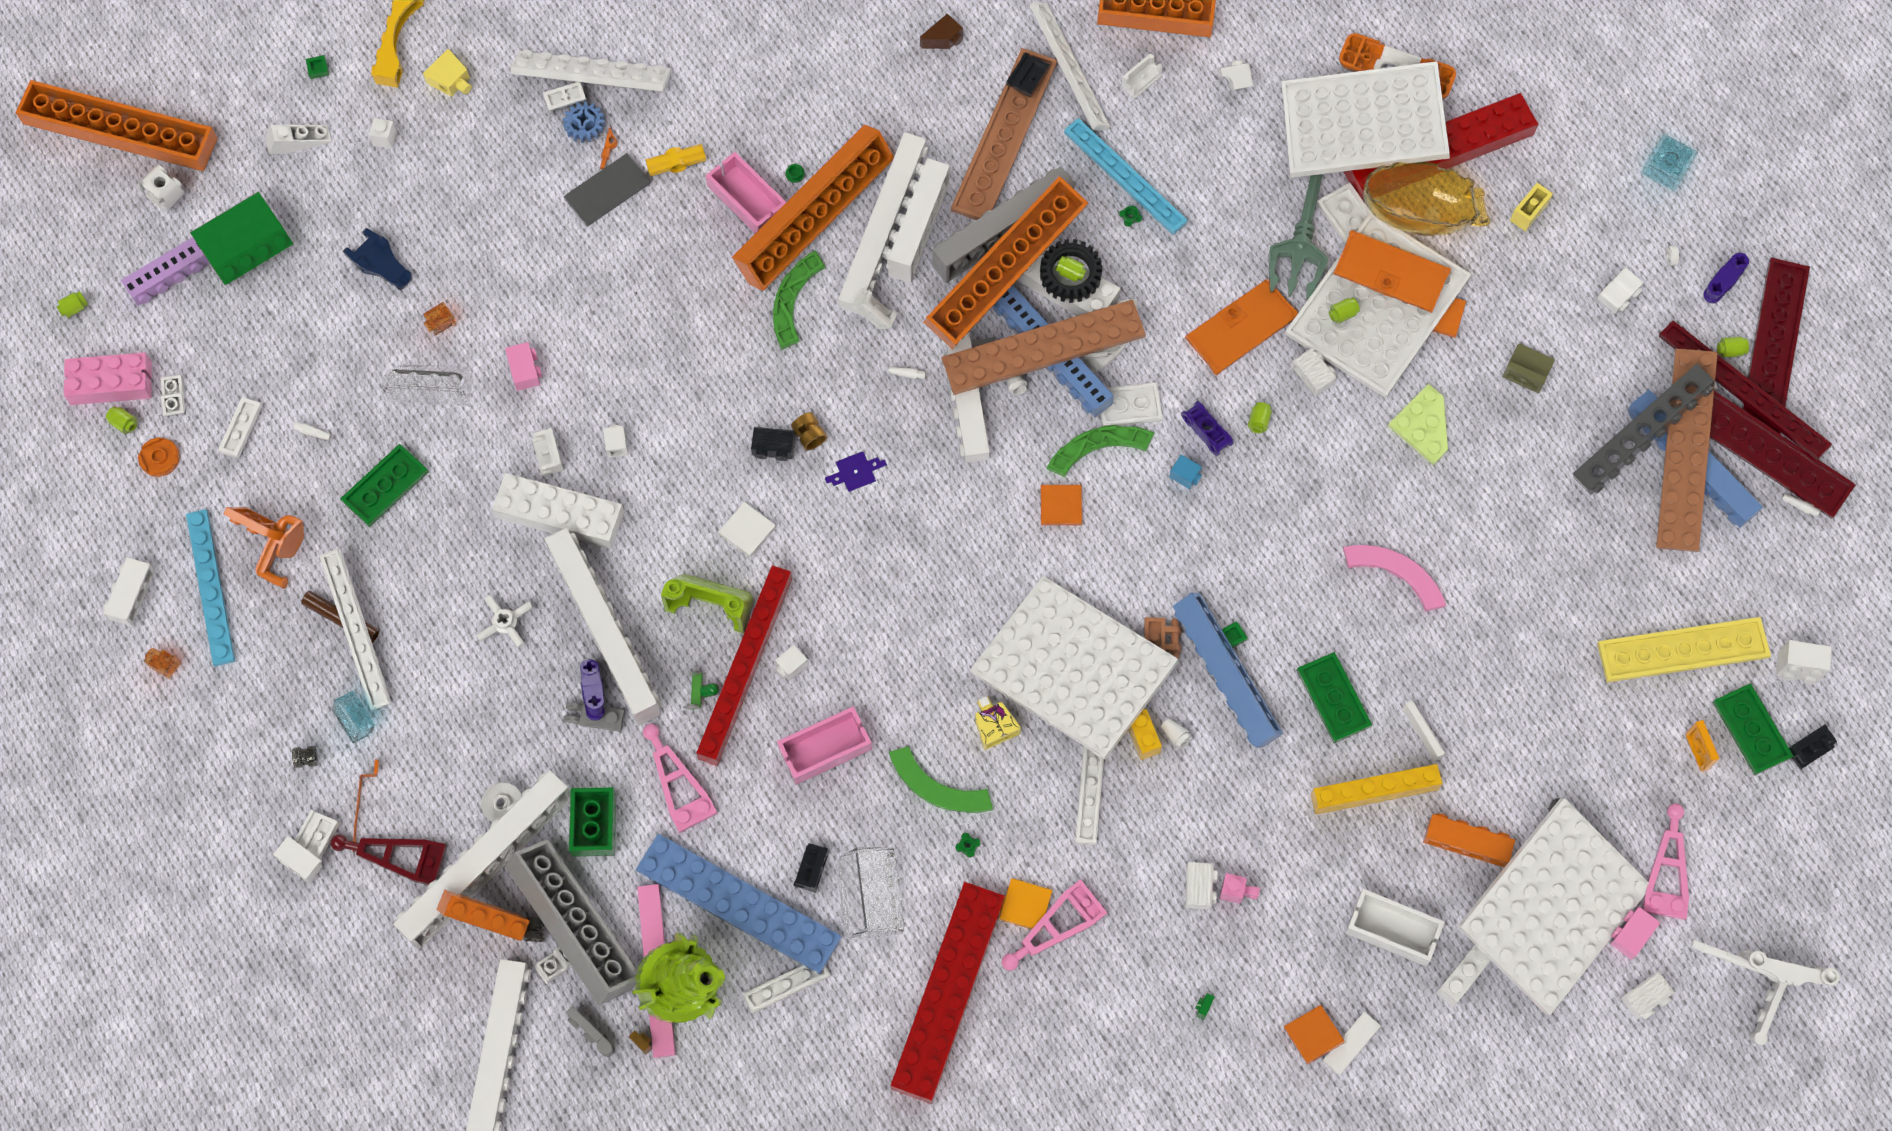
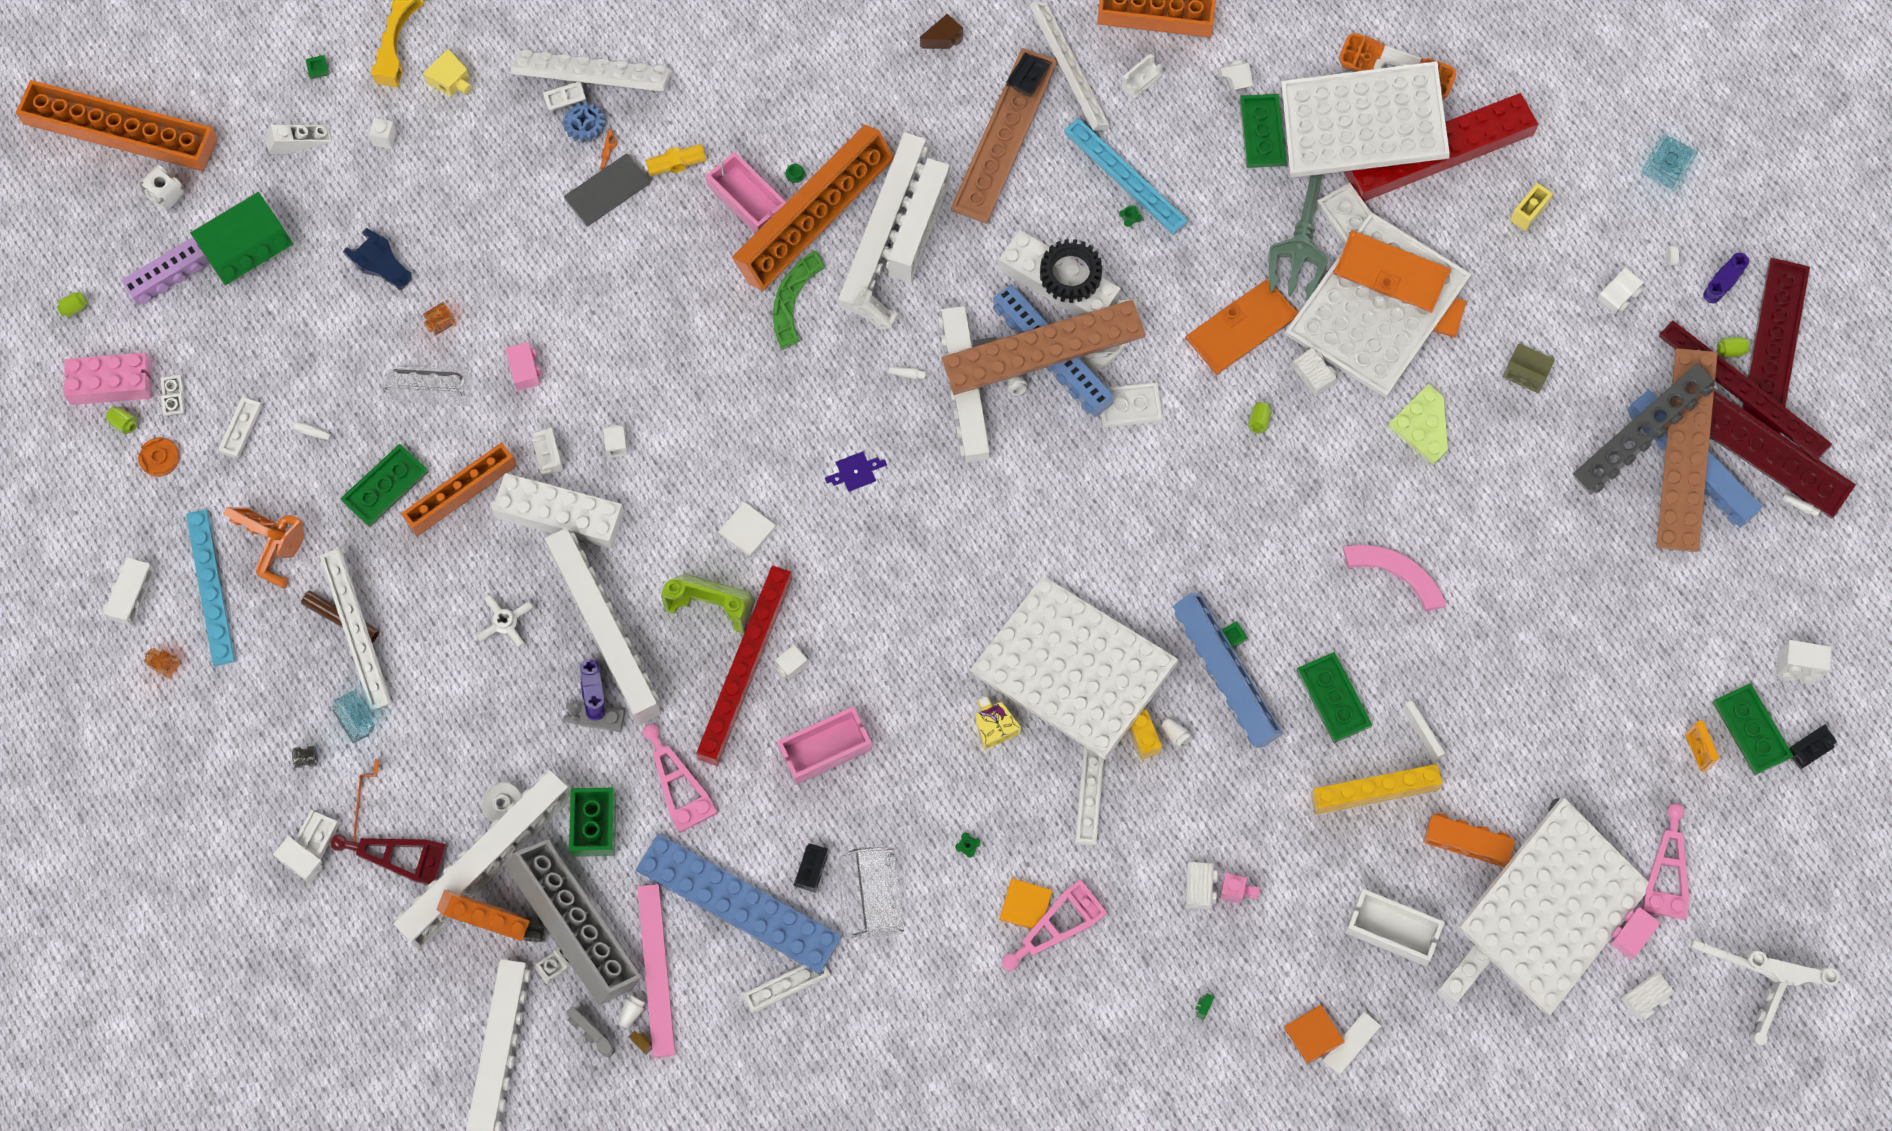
lime cone [632,932,725,1023] -> none
piece [683,671,719,710] -> none
black brick [751,427,795,461] -> none
pearl gold wheel [791,412,827,451] -> none
bright green tile [889,747,993,813] -> none
red brick [890,882,1005,1104] -> none
orange brick [923,176,1088,350] -> none
light grey brick [932,166,1075,283] -> none
orange tile [1041,485,1082,526] -> none
bright green tile [1047,425,1154,477] -> none
lime brick [1055,256,1086,282] -> none
nougat plate [1144,617,1182,660] -> none
dark azure brick [1169,455,1202,489] -> none
dark purple piece [1181,401,1234,456] -> none
lime brick [1329,297,1360,324] -> none
clear yellow windscreen [1363,162,1490,236] -> none
light yellow plate [1597,617,1771,683] -> none
none -> orange brick [401,442,517,537]
none -> white cone [618,995,645,1029]
none -> green plate [1239,94,1286,168]

